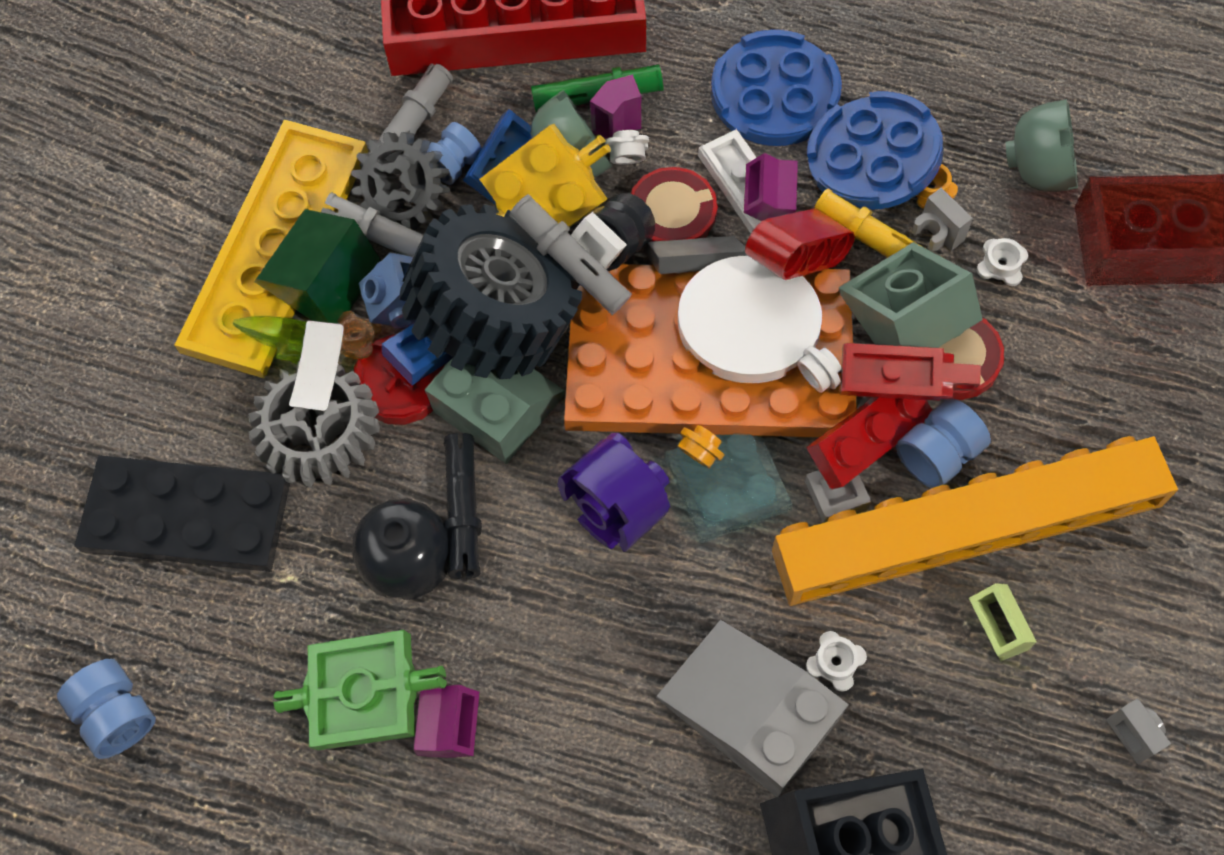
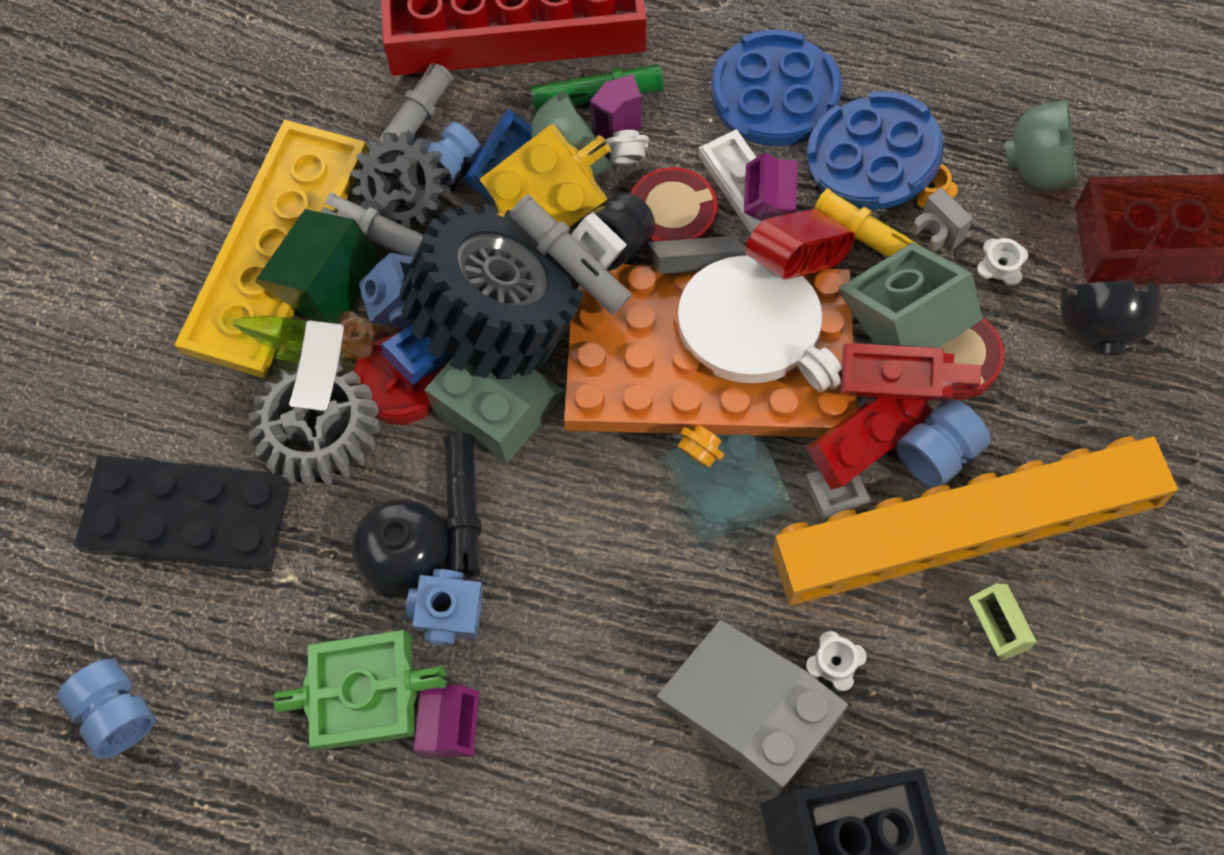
dark purple brick [557,433,670,552] -> none
light grey plate [1106,698,1171,764] -> none
none -> medium blue brick [406,569,484,646]
none -> black cylinder [1060,281,1160,355]

